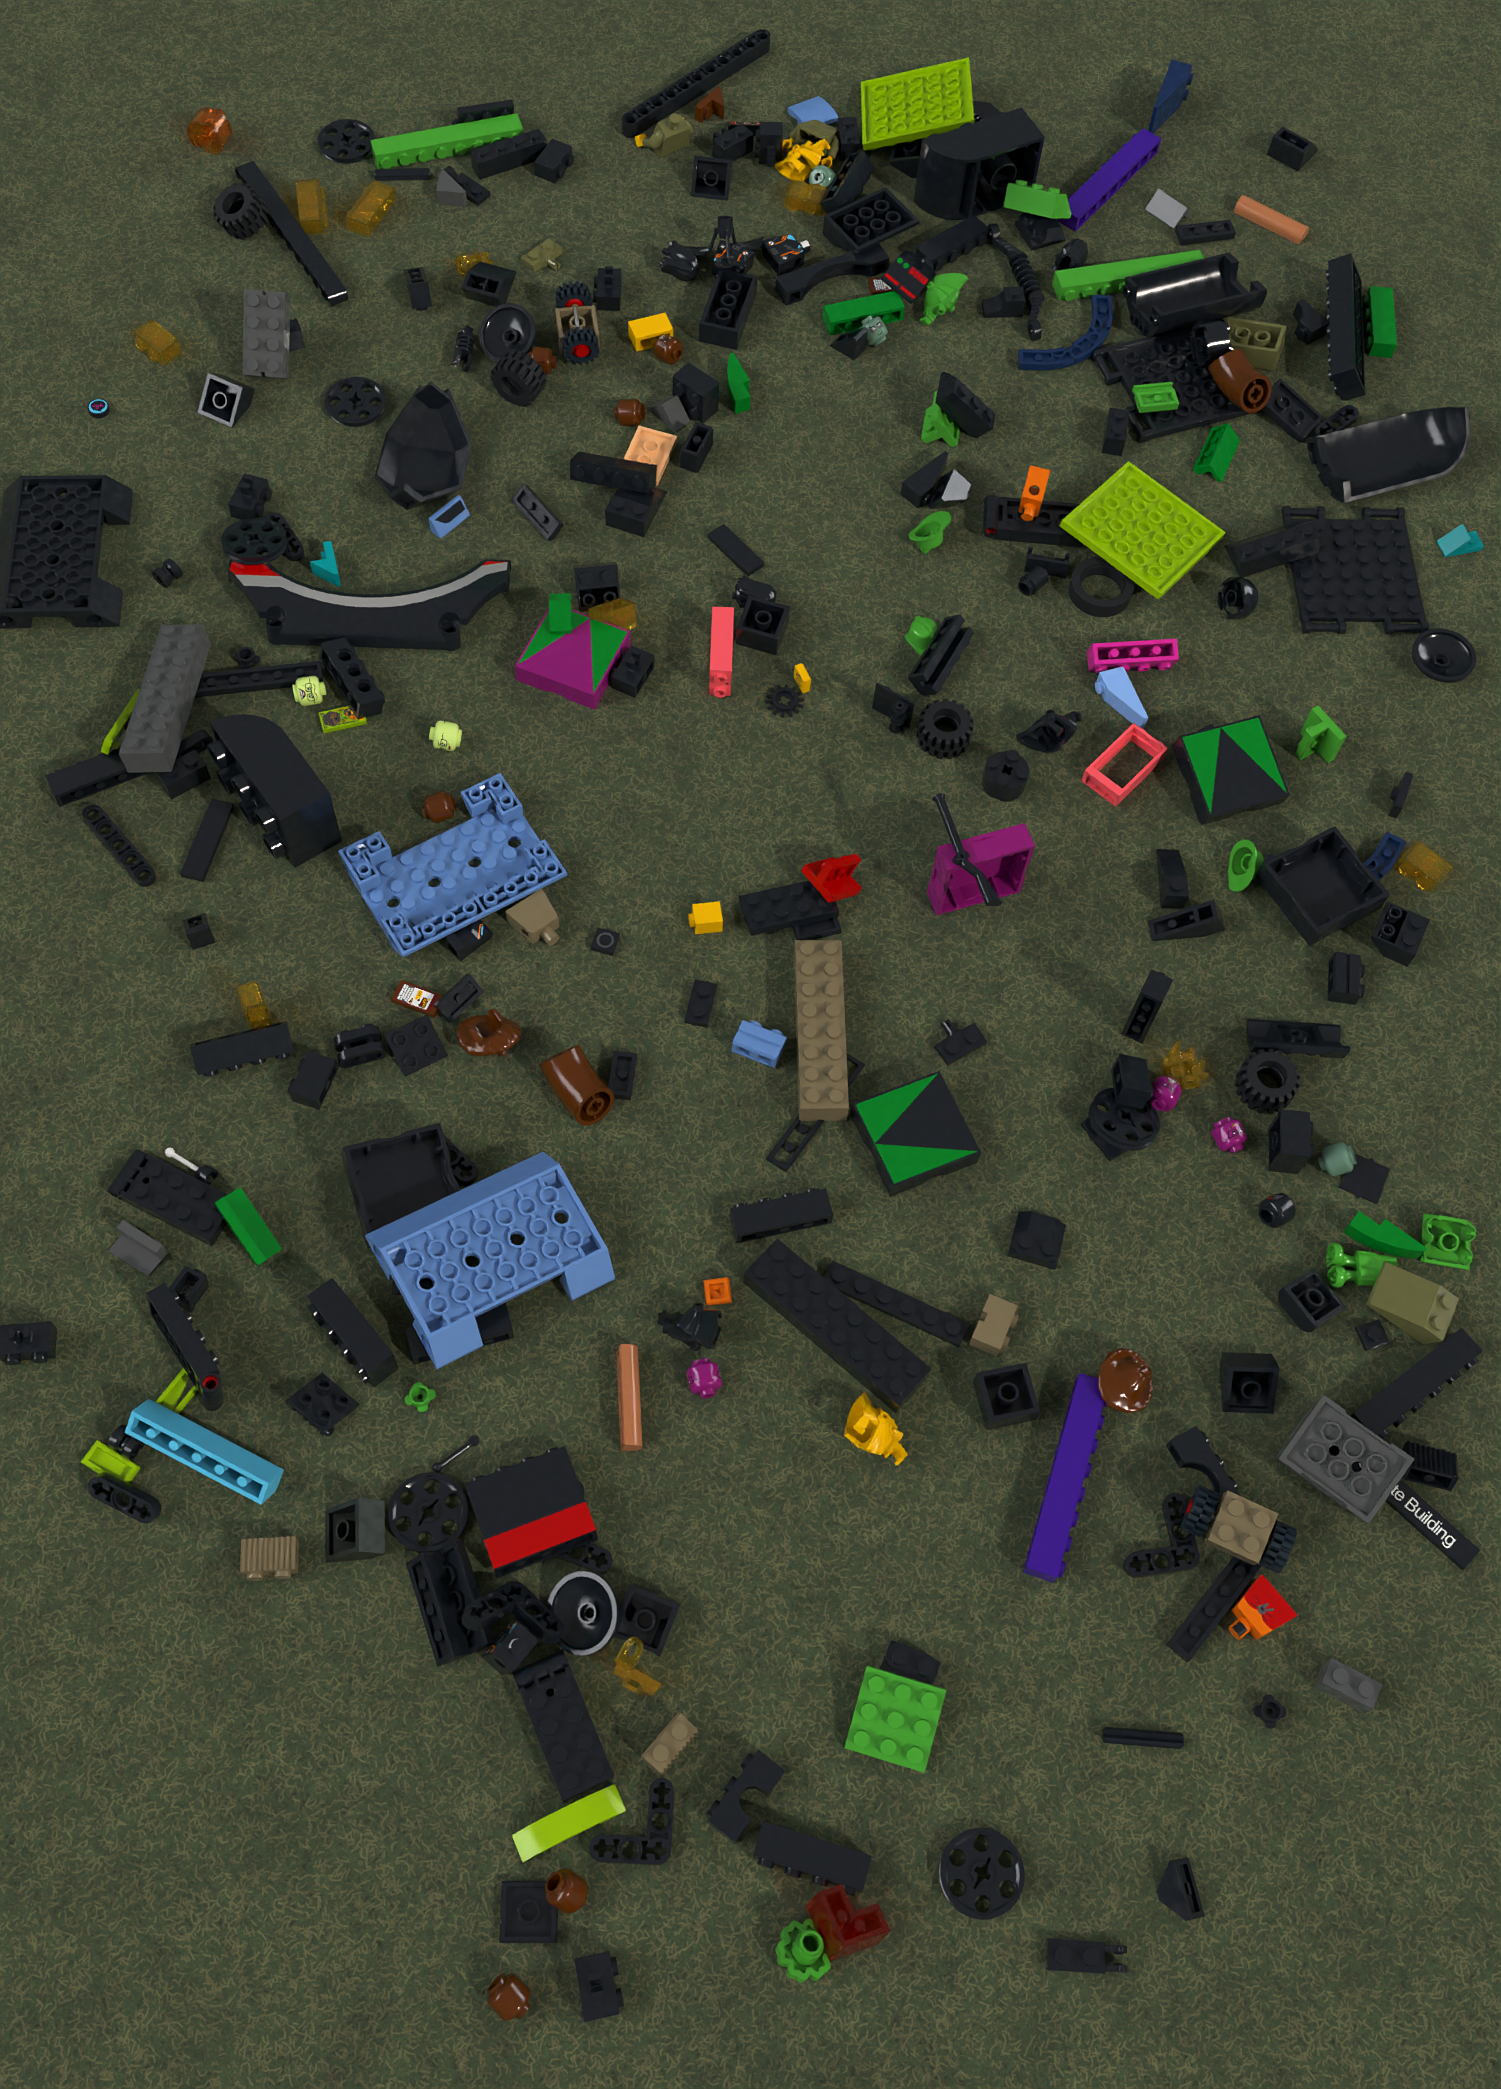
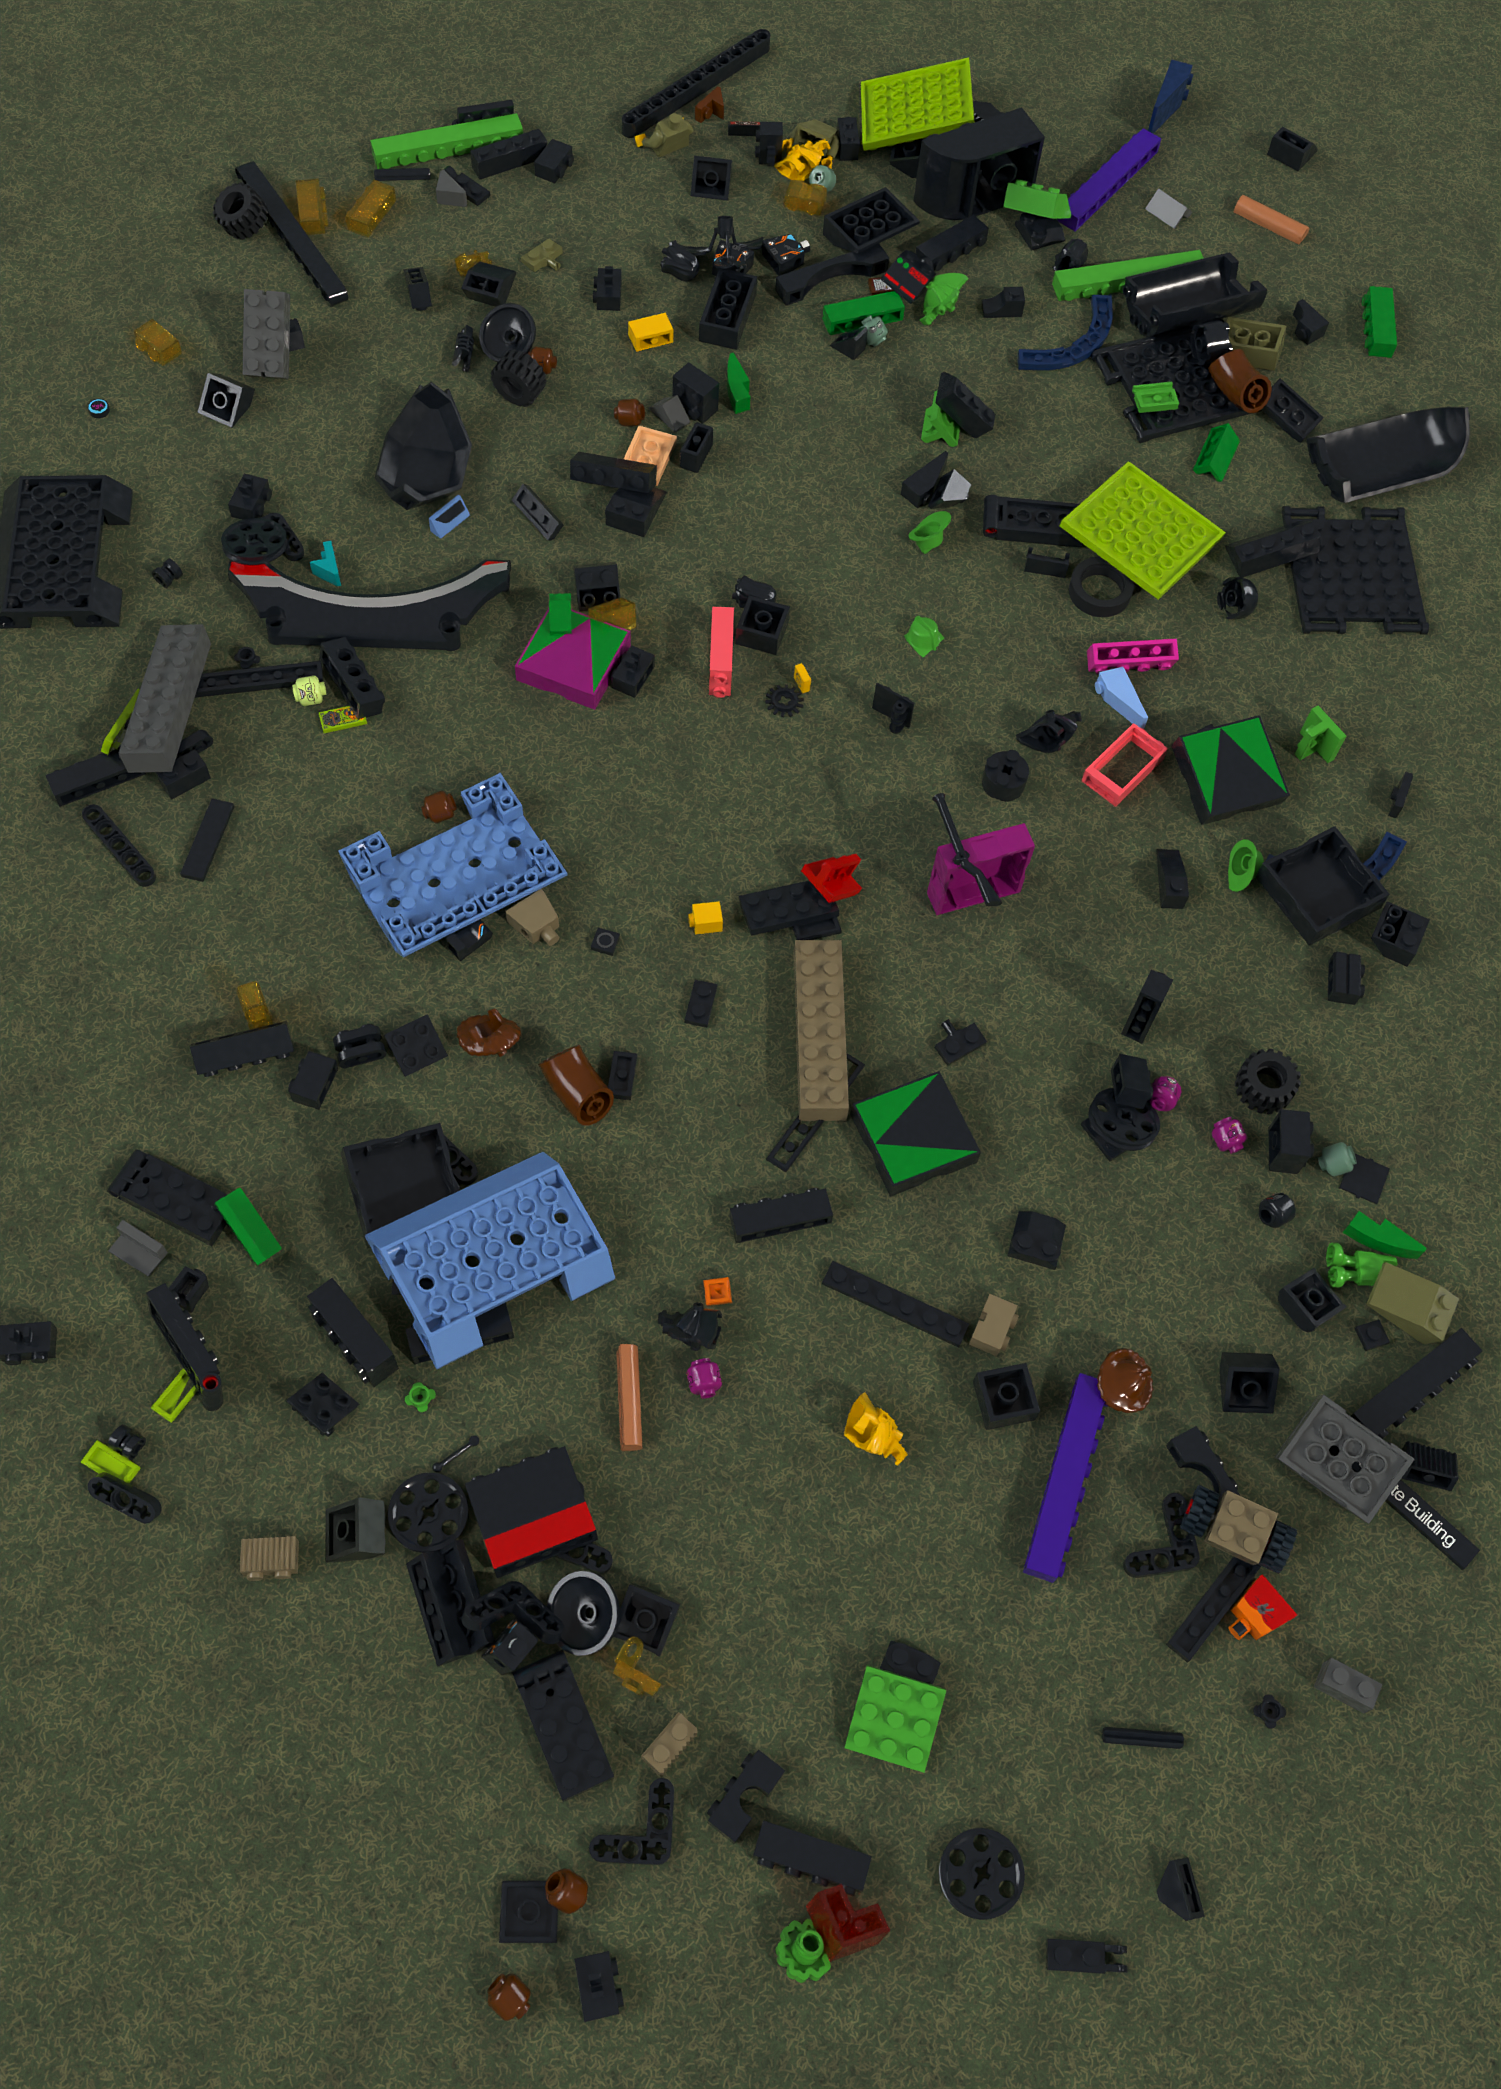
medium azure brick [125,1399,284,1504] -> none
hinge [165,1148,218,1185] -> none
black slope [183,913,215,950] -> none
clear orange brick [187,107,233,155] -> none
black brick [207,714,342,868] -> none
black wedge [318,119,375,164] -> none
black wedge [324,377,386,427] -> none
tile [391,980,443,1018] -> none
yellowish green head [429,721,462,751] -> none
black plate [433,974,484,1023] -> none
lime slope [512,1784,626,1863] -> none
brick [555,281,600,365] -> none
reddish brown head [653,335,683,365] -> none
black tile [708,524,764,577] -> none
black brick [712,124,754,162] -> none
medium blue brick [732,1020,787,1068] -> none
black brick [743,1238,931,1413] -> none
medium blue slope [787,96,839,125] -> none
black brick [820,149,874,214] -> none
black brick [908,614,974,696] -> none
black tyre [916,699,974,759] -> none
black piece [987,223,1045,341] -> none
orange torso [1018,465,1050,521] -> none
black brick [1018,566,1049,596] -> none
black brick [1102,408,1129,456] -> none
black slope [1148,900,1225,941] -> none
clear yellow piece [1163,1040,1209,1090] -> none
black plate [1175,219,1236,245] -> none
black piece [1246,1019,1350,1059] -> none
black beam [1313,405,1359,437] -> none
black brick [1326,253,1366,401] -> none
clear yellow brick [1395,840,1453,893] -> none
black dish [1412,628,1476,683] -> none
bright green slope [1421,1214,1476,1270] -> none
teal slope [1437,524,1484,557] -> none

